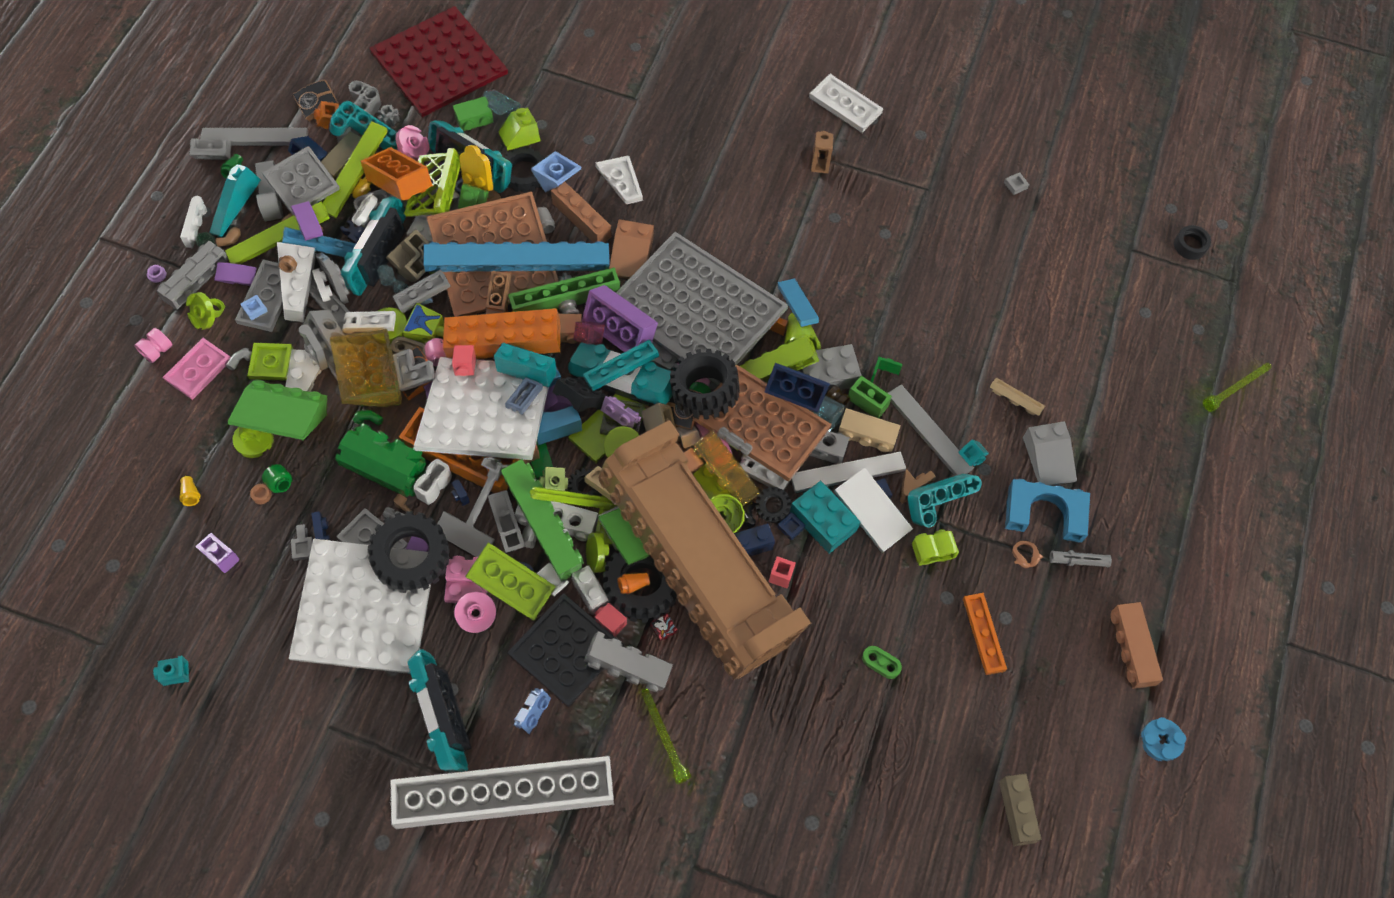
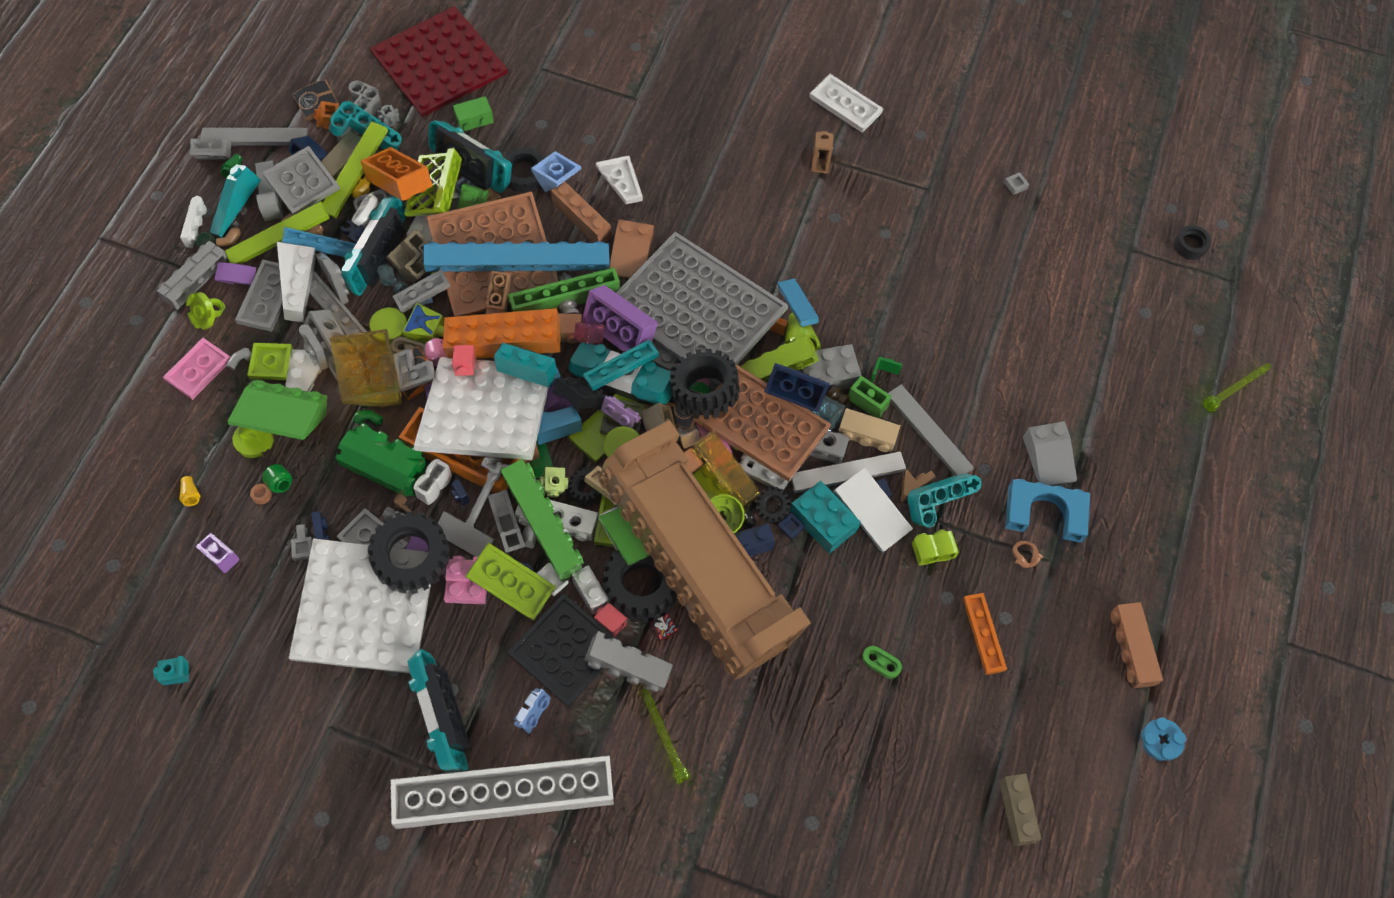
bright pink wheel [134,327,173,363] -> none
lavender plate [147,265,166,283] -> none
light blue plate [240,295,268,321] -> none
medium nougat plate [279,255,297,273] -> none
medium lavender slope [291,201,323,241] -> none
white plate [311,268,333,302] -> none
white plate [342,311,396,334] -> none
bright pink plate [396,125,429,161] -> none
bright pink dish [455,592,496,633] -> none
yellow plate [459,145,494,191] -> none
clear light blue plate [483,90,521,115] -> none
lime slope [498,108,540,151] -> none
sand blue tile [505,377,543,415] -> none
lime axle [529,487,613,509] -> none
light grey brick [537,207,555,234] -> none
lime tile [586,532,609,573] -> none
orange cone [618,573,650,594] -> none
light grey axle [717,427,753,455] -> none
coral brick [769,556,796,588] -> none
teal brick [958,439,989,466] -> none
tan plate [990,378,1045,416] -> none
light grey pin [1049,550,1112,567] -> none

